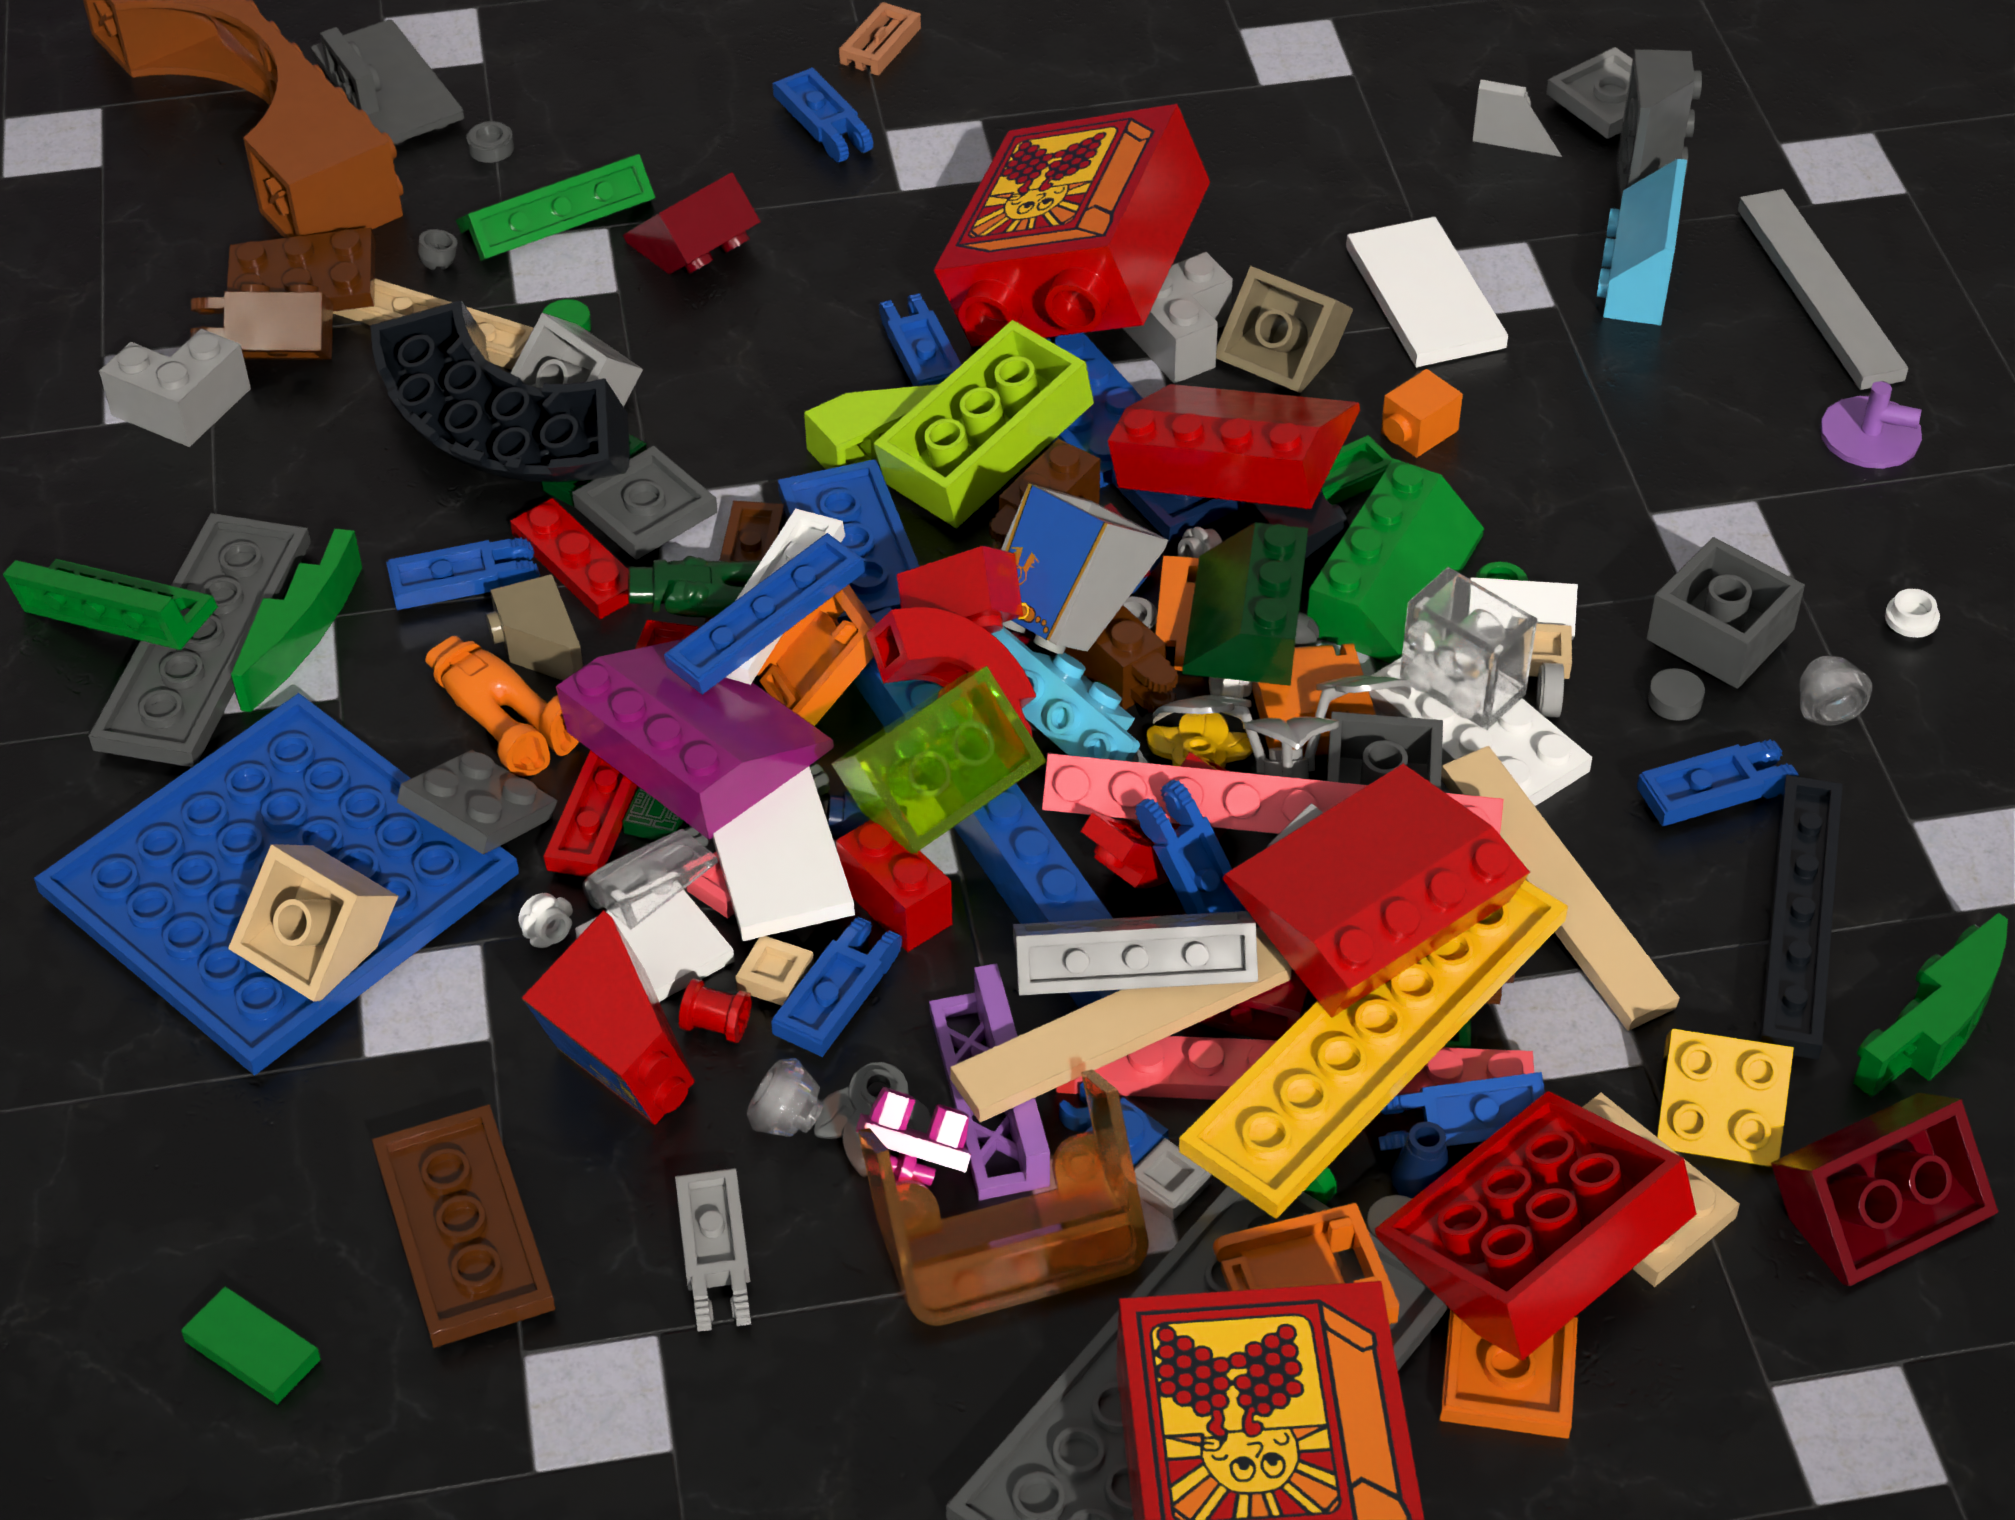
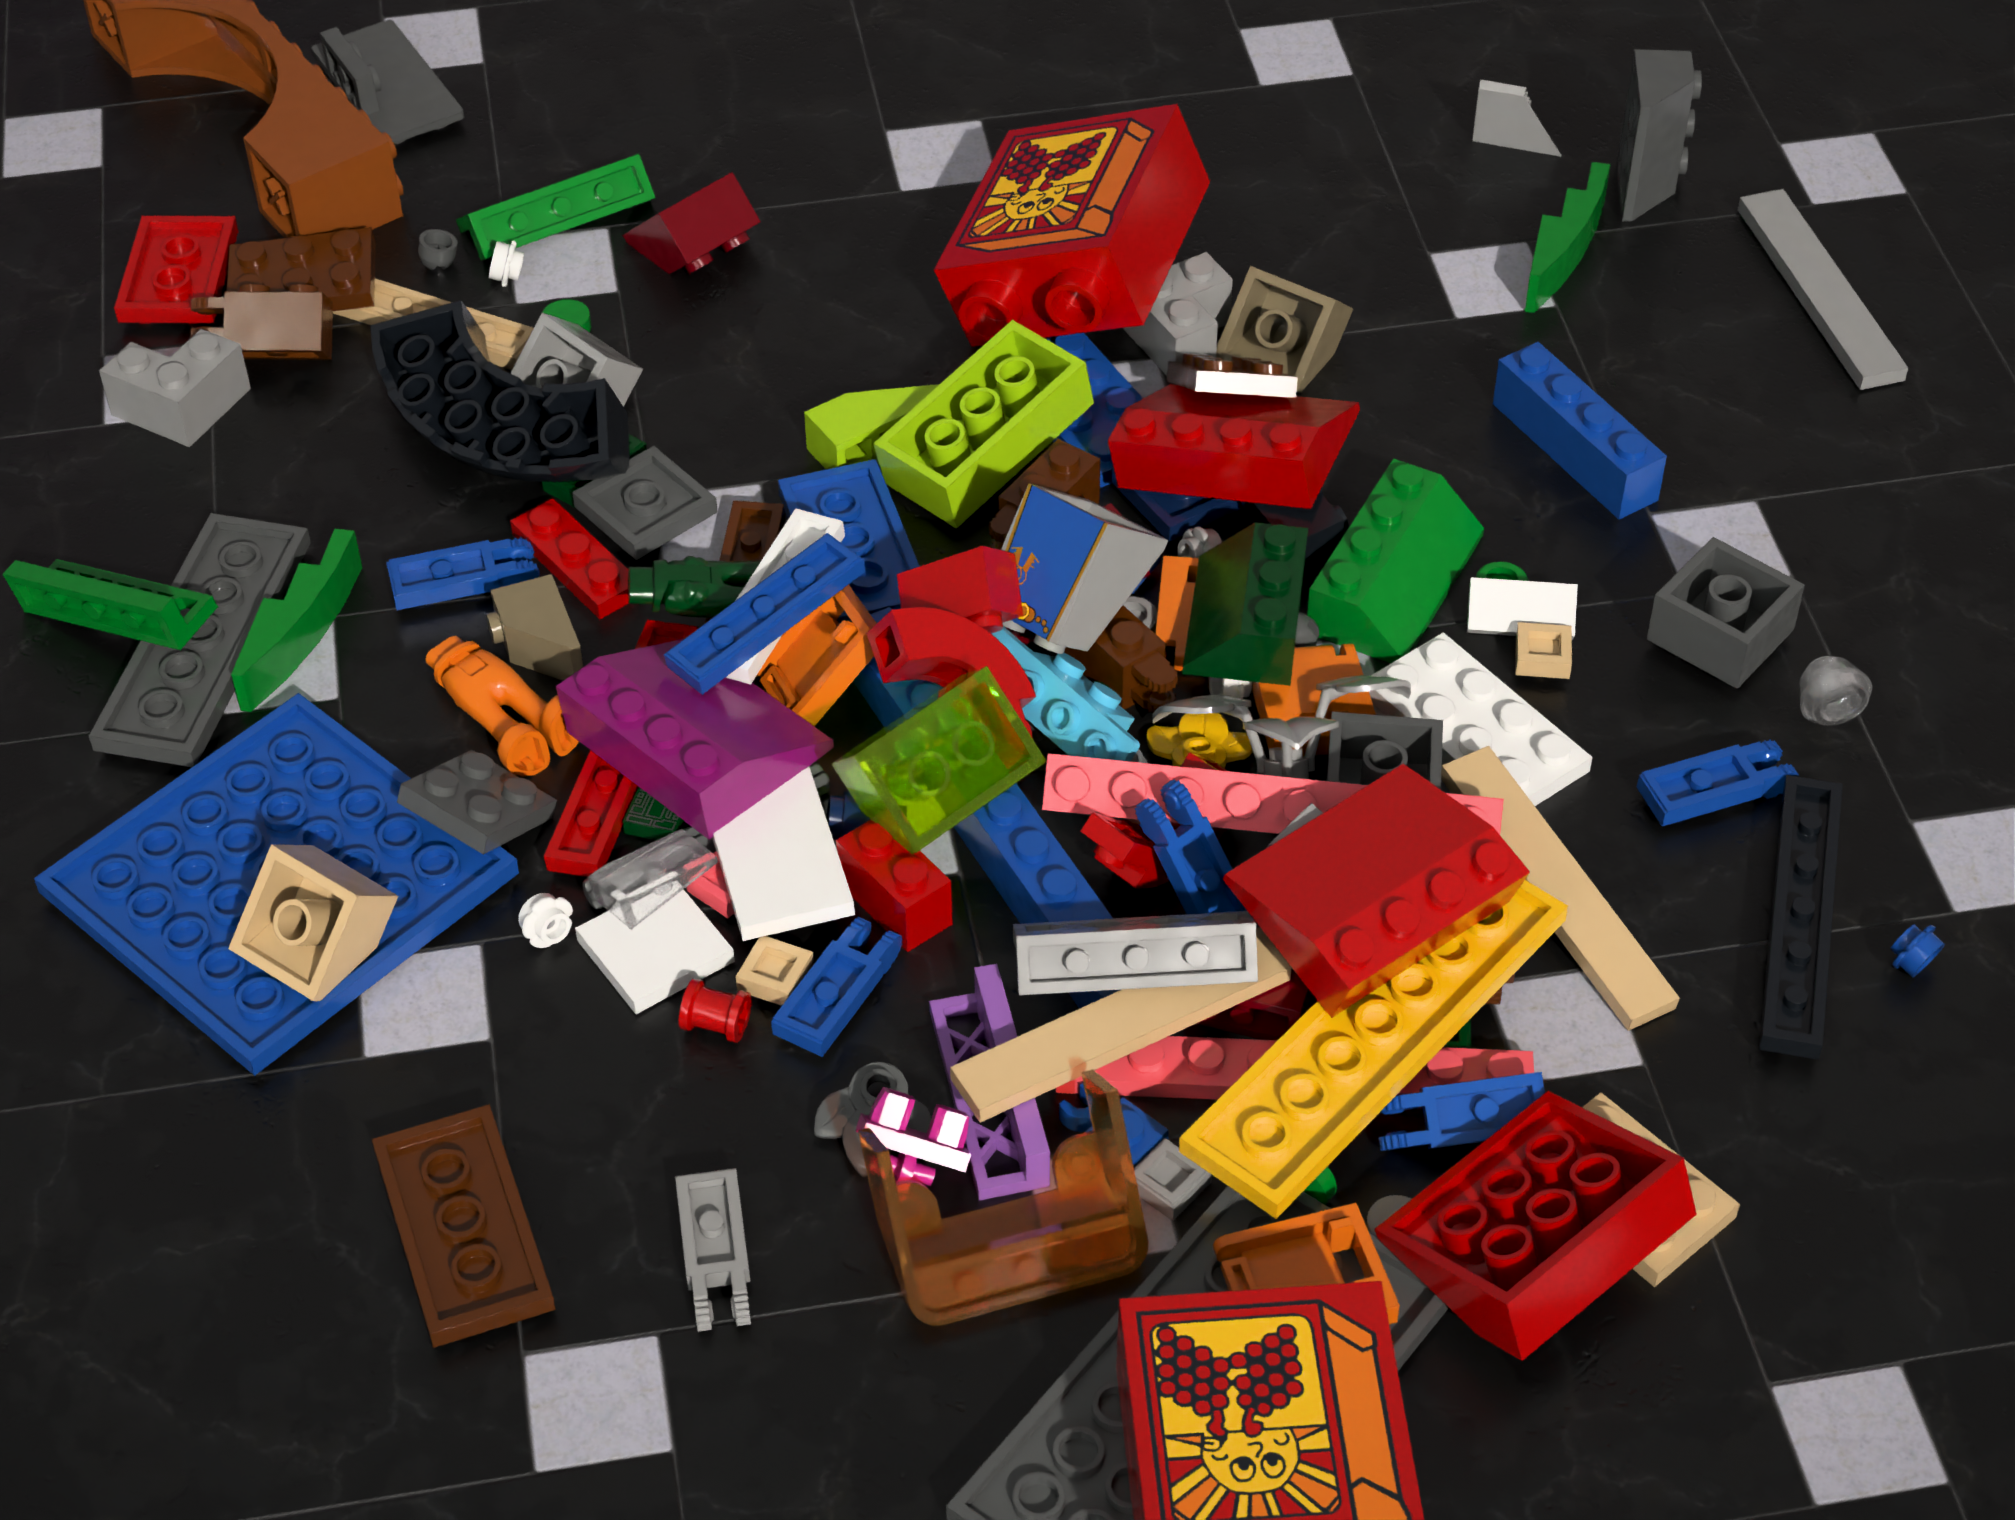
green tile [181,1286,321,1405] -> none
dark grey tile [467,121,514,163] -> none
red slope [522,910,695,1125] -> none
clear cone [747,1058,824,1137] -> none
blue hinge [773,67,874,162] -> none
nougat tile [839,2,921,76] -> none
blue hinge [879,293,962,387] -> none
green tile [1322,435,1393,505] -> none
white tile [1346,217,1508,367] -> none
orange brick [1381,369,1463,458] -> none
dark blue cone [1391,1122,1450,1199] -> none
clear brick [1399,567,1538,730] -> none
orange tile [1440,1309,1578,1439] -> none
light grey tile [1536,662,1564,717] -> none
light grey plate [1546,47,1633,139] -> none
medium azure slope [1597,159,1687,325] -> none
dark grey tile [1648,668,1705,721] -> none
yellow bracket [1657,1029,1794,1167] -> none
dark red slope [1771,1093,1999,1286] -> none
medium lavender shield [1820,381,1922,469] -> none
green slope [1853,913,2008,1098] -> none
white plate [1885,589,1940,637] -> none
none -> red plate [114,216,239,324]
none -> white plate [489,240,524,287]
none -> plate [1167,353,1298,398]
none -> blue brick [1493,342,1667,520]
none -> green slope [1525,162,1611,313]
none -> blue plate [1890,924,1945,978]

